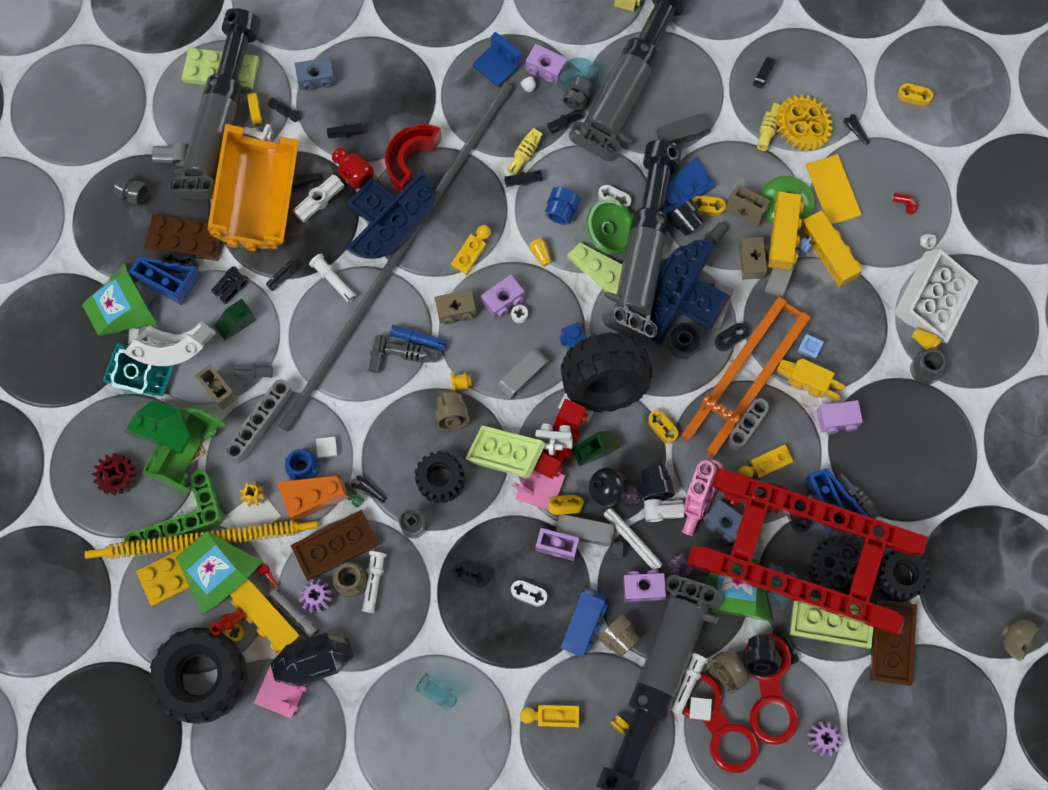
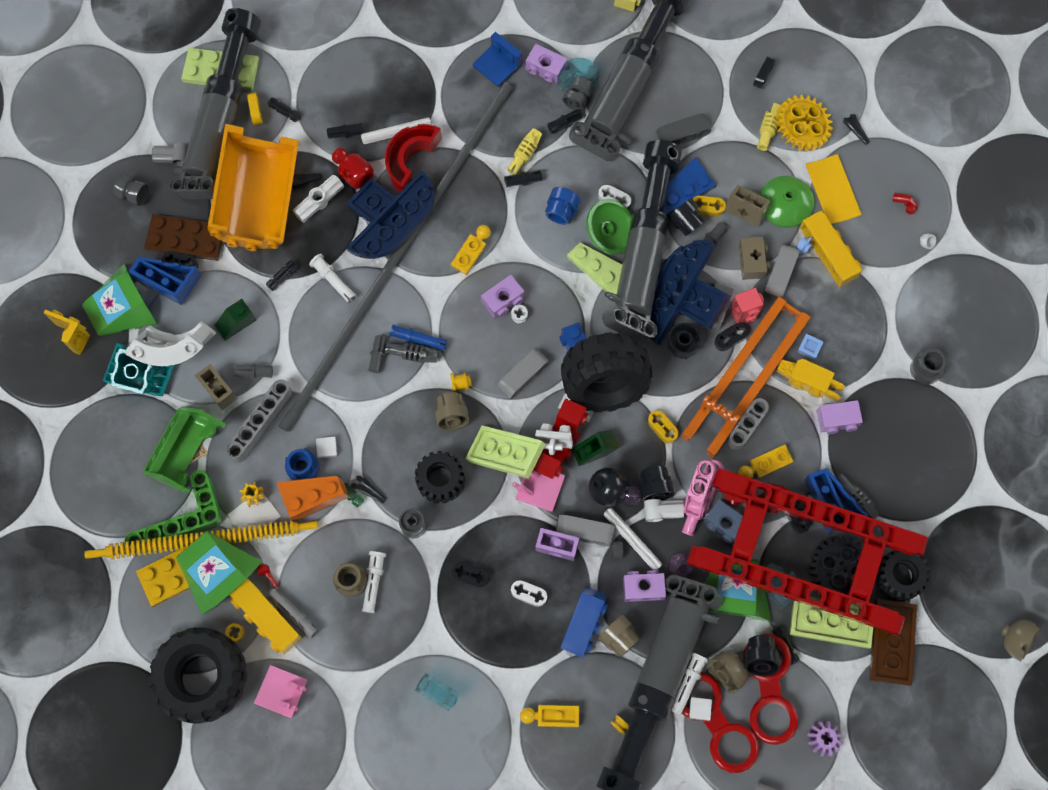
dark red gear [92,453,137,496] -> none
green wedge [124,400,191,454] -> none
red pin [209,609,246,635] -> none
black piece [211,266,249,304] -> none
white bracket [243,124,274,142] -> none
black wedge [270,633,354,686] -> none
reddish brown plate [290,509,379,581] -> none
sand blue brick [295,57,336,91] -> none
lavender gear [299,579,333,613] -> none
dark tan brick [434,289,477,325] -> none
white hinge [520,76,536,92] -> none
yellow cone [529,238,552,267] -> none
yellow beam [547,495,584,515] -> none
yellow brick [768,191,804,270] -> none
white slope [894,249,978,343] -> none
yellow beam [897,83,933,106] -> none
yellow cone [912,328,942,350] -> none
none -> yellow bracket [44,310,91,355]
none -> white axle [361,118,432,144]
none -> coral brick [730,288,764,324]

